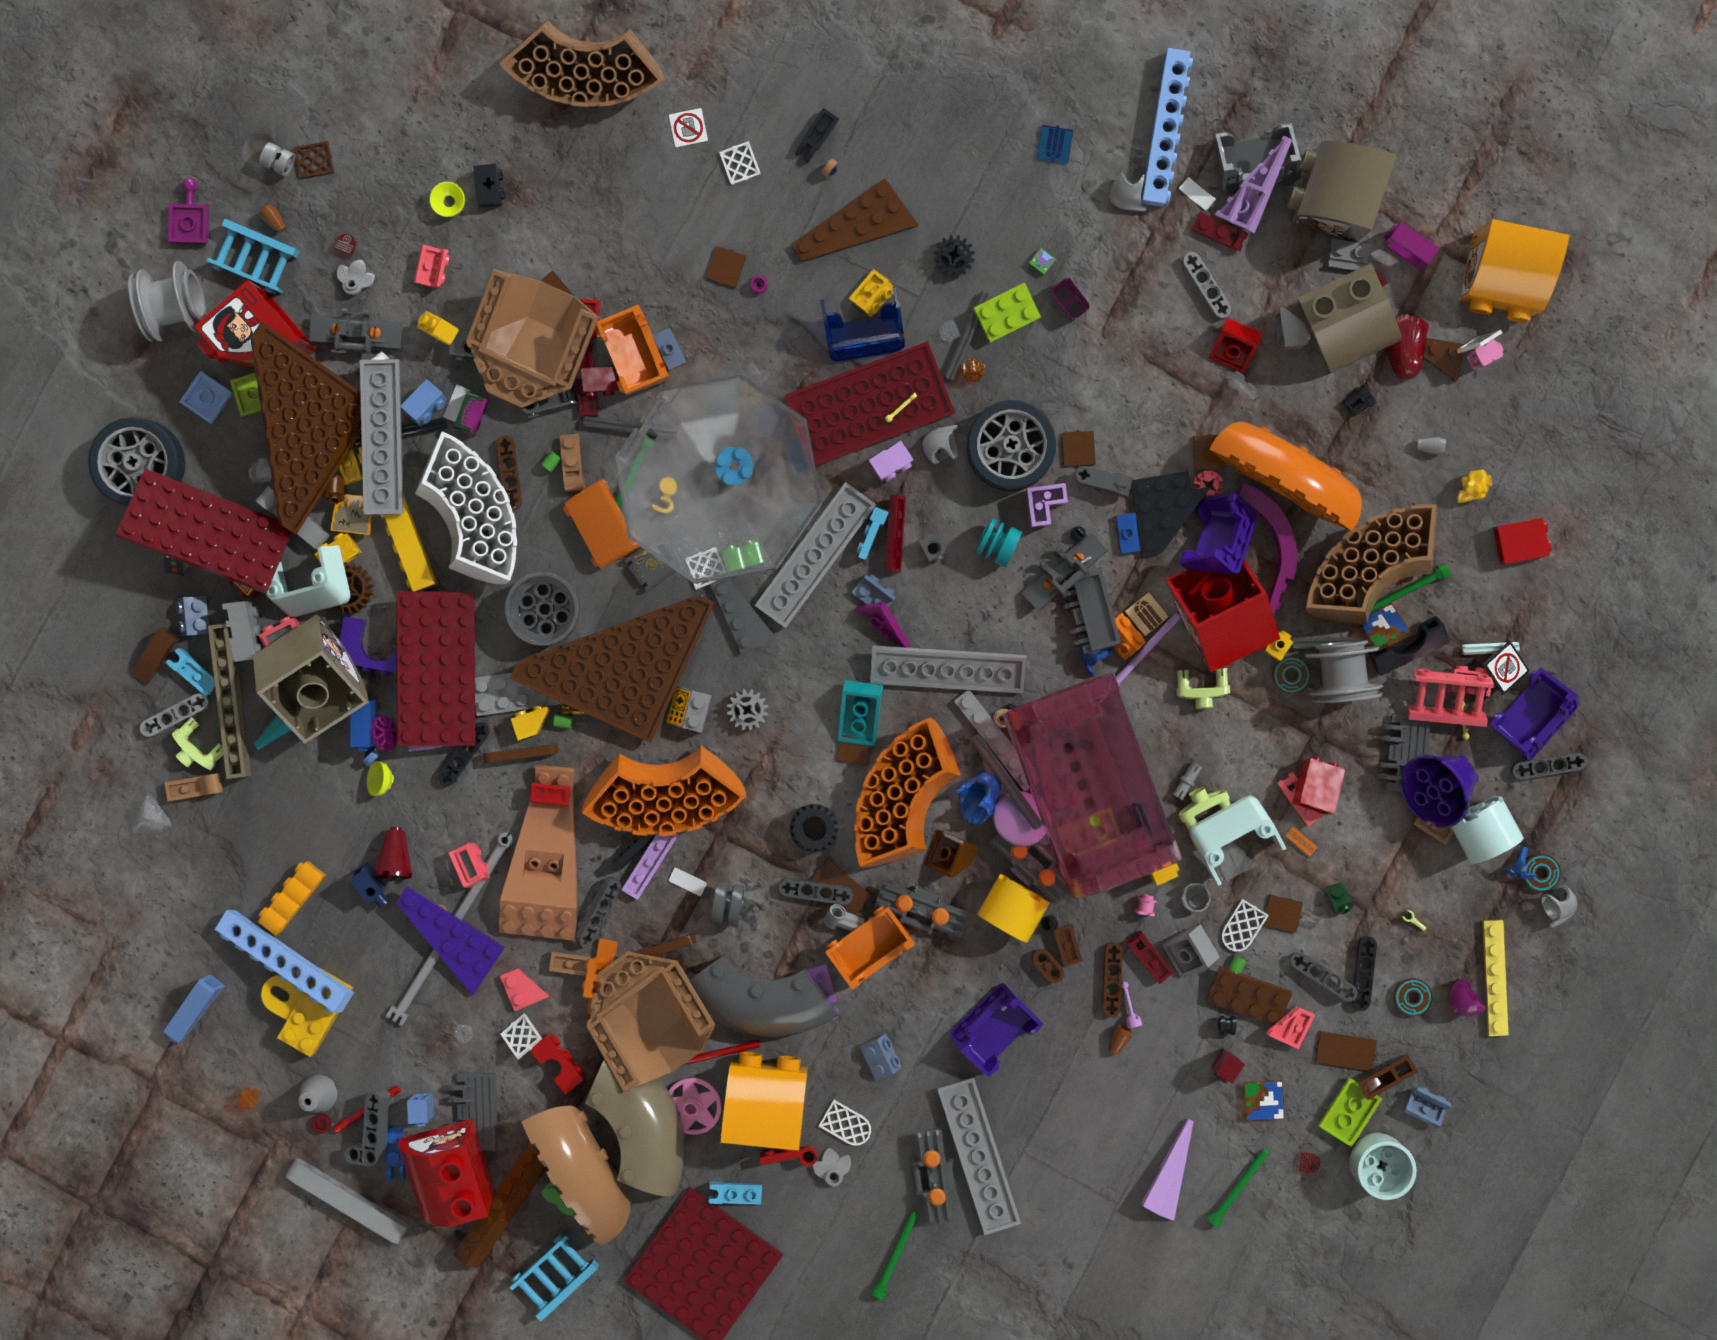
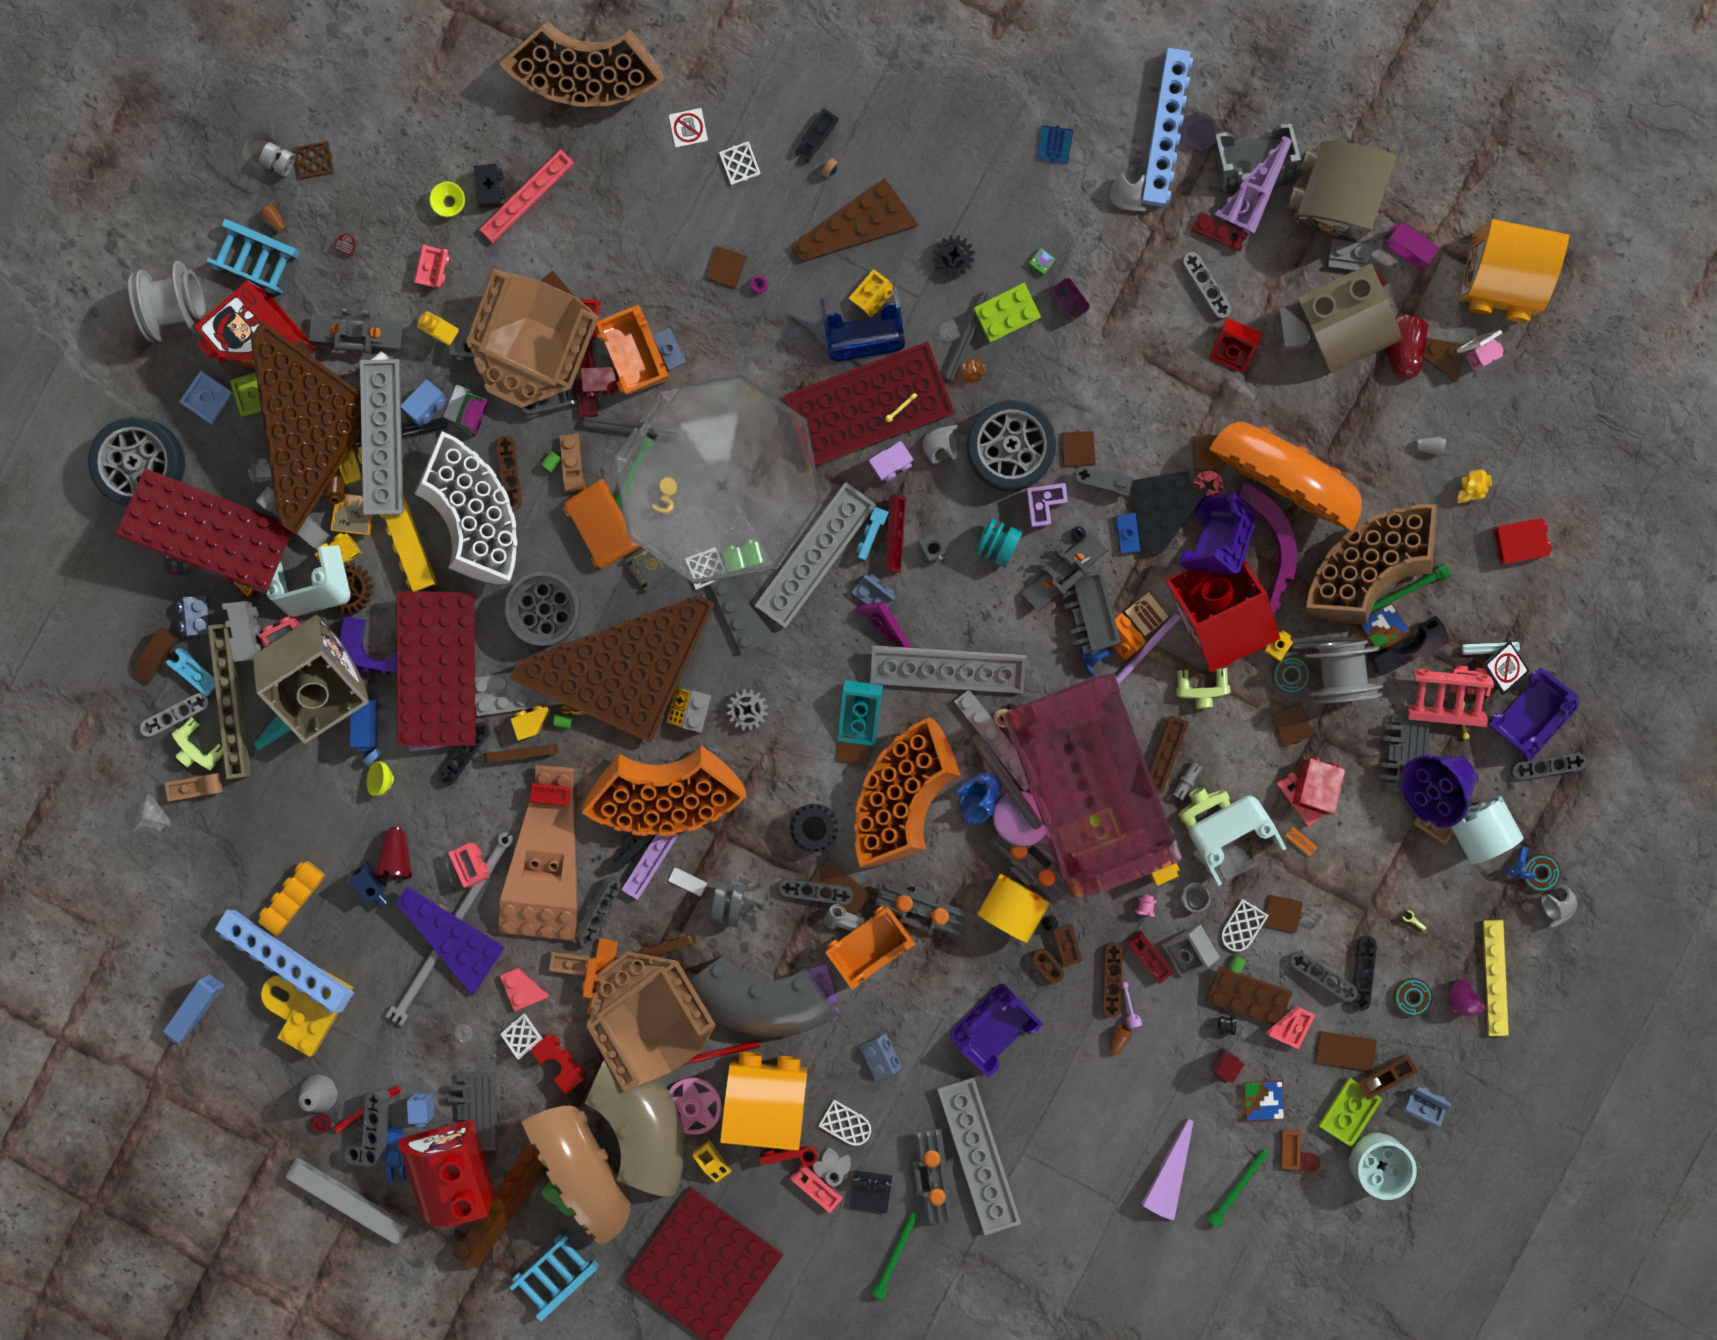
magenta plate [168,178,209,244] -> none
clear orange gear [236,1087,261,1111] -> none
light grey plate [337,259,375,296] -> none
magenta wheel [371,715,397,752] -> none
medium azure plate [708,1181,762,1205] -> none
dark azure plate [714,446,753,485] -> none
reddish brown slope [924,829,979,878] -> none
clear blue piece [1128,802,1153,839] -> none
white sticker [1179,177,1215,210] -> none
dark green bracket [1324,882,1353,915] -> none
black piece [1342,385,1377,417] -> none
none -> coral tile [479,149,575,244]
none -> yellow slope [692,1140,732,1183]
none -> coral plate [789,1163,843,1213]
none -> black hinge [849,1170,893,1213]
none -> reddish brown plate [1144,715,1189,794]
none -> clear purple tile [1180,112,1219,152]
none -> reddish brown piece [1272,704,1314,747]
none -> dark orange tile [1280,1130,1301,1170]

